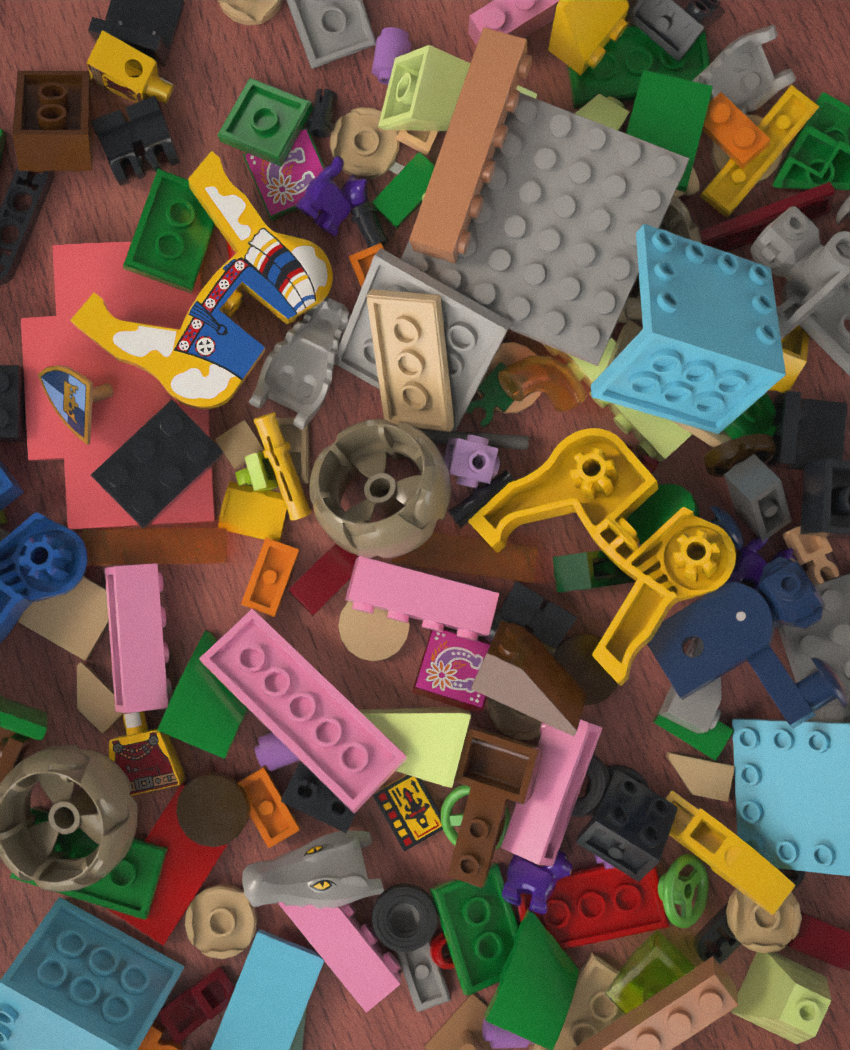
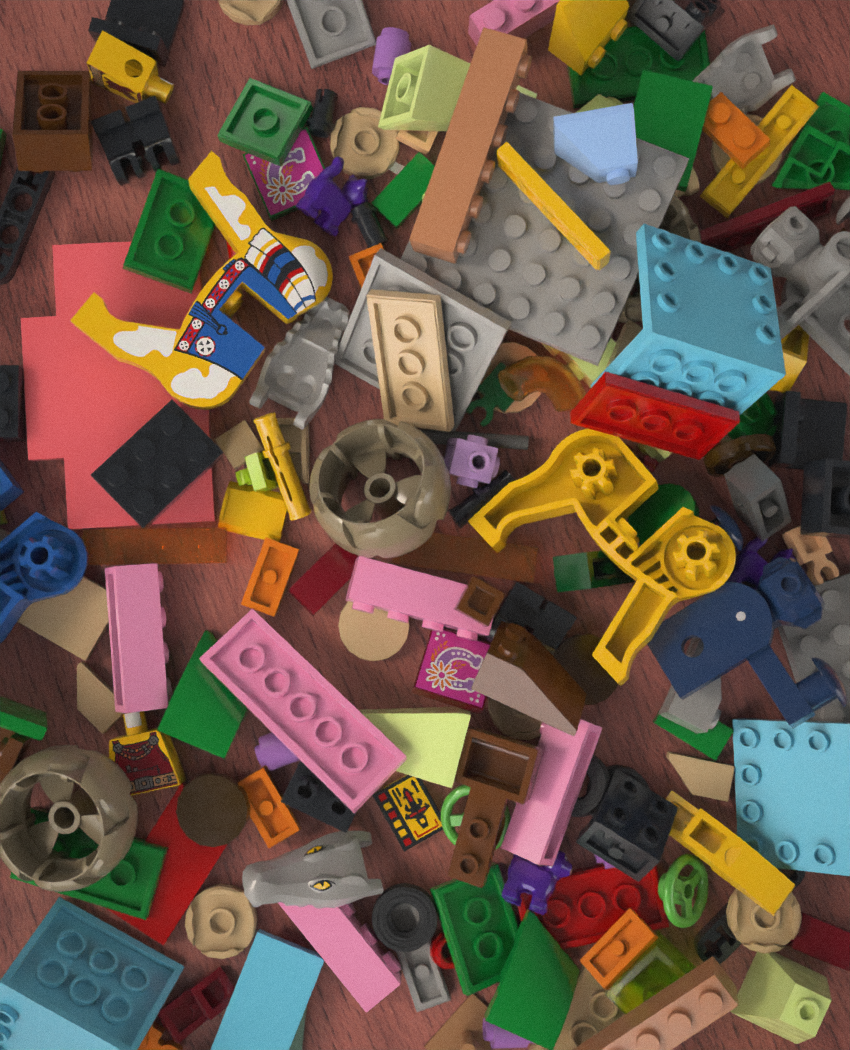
shield [37,365,113,445] -> none
none -> reddish brown plate [454,576,505,627]
none -> yellow tile [497,142,611,271]
none -> light blue slope [553,103,638,185]
none -> red tile [570,371,740,460]
none -> orange plate [579,908,659,990]

